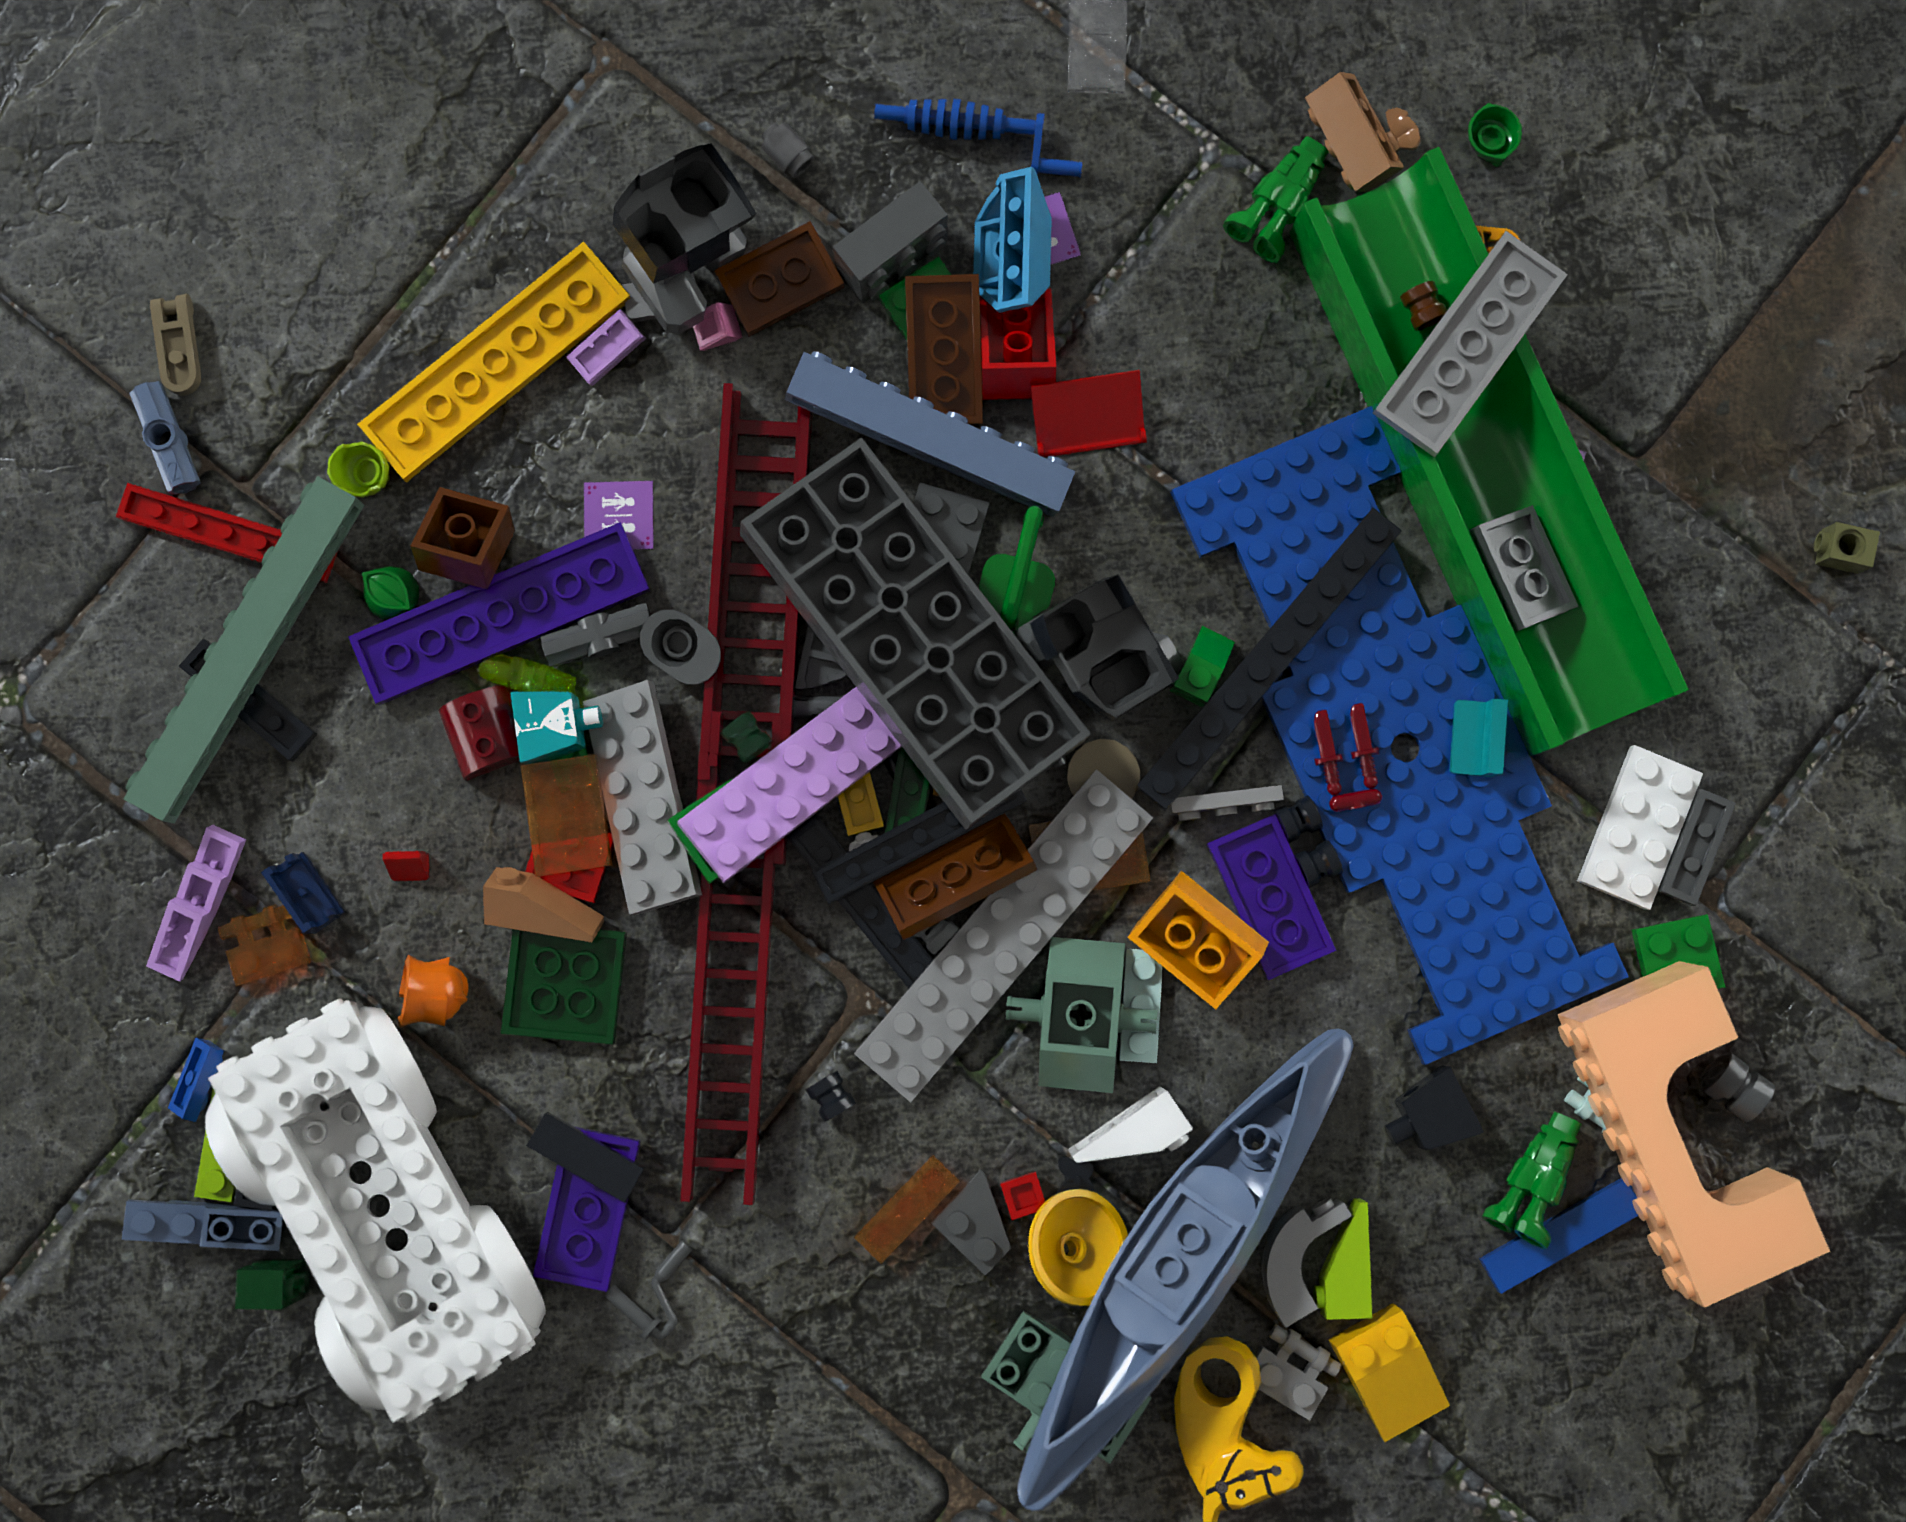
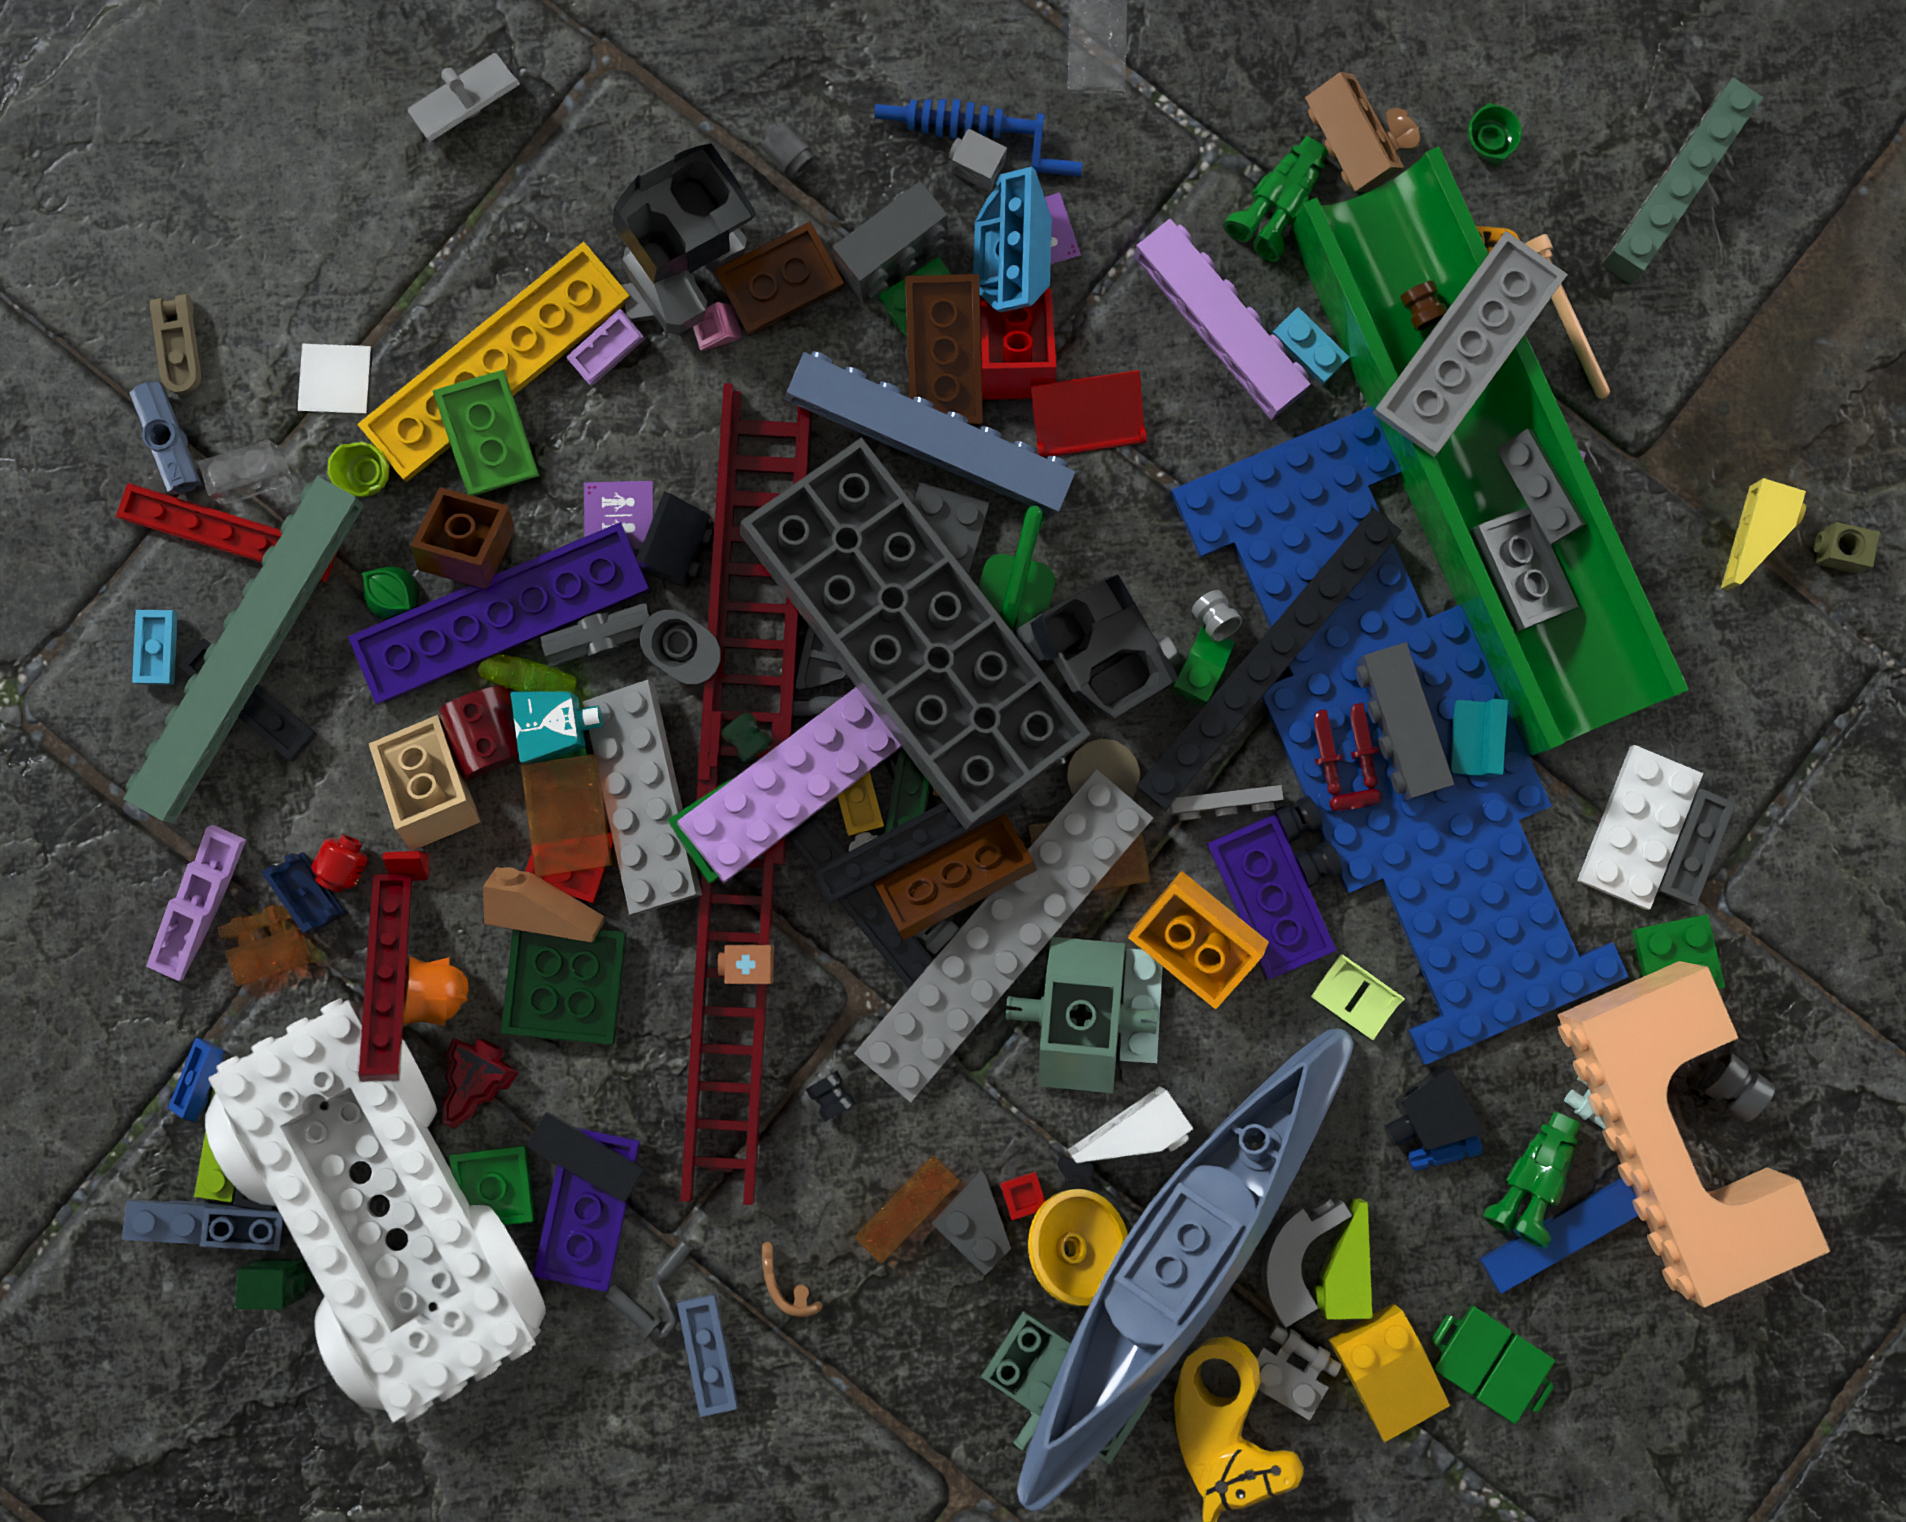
none -> medium azure plate [132,610,178,685]
none -> clear brick [198,439,293,505]
none -> white sticker [298,344,371,413]
none -> red head [311,834,369,892]
none -> dark red plate [358,874,412,1082]
none -> tan slope [368,715,480,851]
none -> light grey shield [408,53,520,142]
none -> bright green tile [432,369,539,496]
none -> dark red rock [442,1038,519,1129]
none -> green plate [449,1144,536,1225]
none -> black slope [636,491,714,589]
none -> sand blue plate [677,1293,738,1417]
none -> nougat brick [718,945,774,984]
none -> medium nougat piece [762,1242,823,1317]
none -> light grey brick [949,129,1007,192]
none -> lavender brick [1133,219,1311,420]
none -> light grey wheel [1191,590,1242,642]
none -> medium azure plate [1271,307,1349,385]
none -> yellowish green piece [1311,954,1405,1040]
none -> dark grey brick [1355,642,1454,800]
none -> blue axle [1408,1135,1483,1171]
none -> green piece [1431,1305,1555,1424]
none -> dark grey plate [1496,429,1587,544]
none -> light nougat piece [1525,234,1610,399]
none -> sand green brick [1600,77,1763,284]
none -> light yellow slope [1721,478,1806,591]

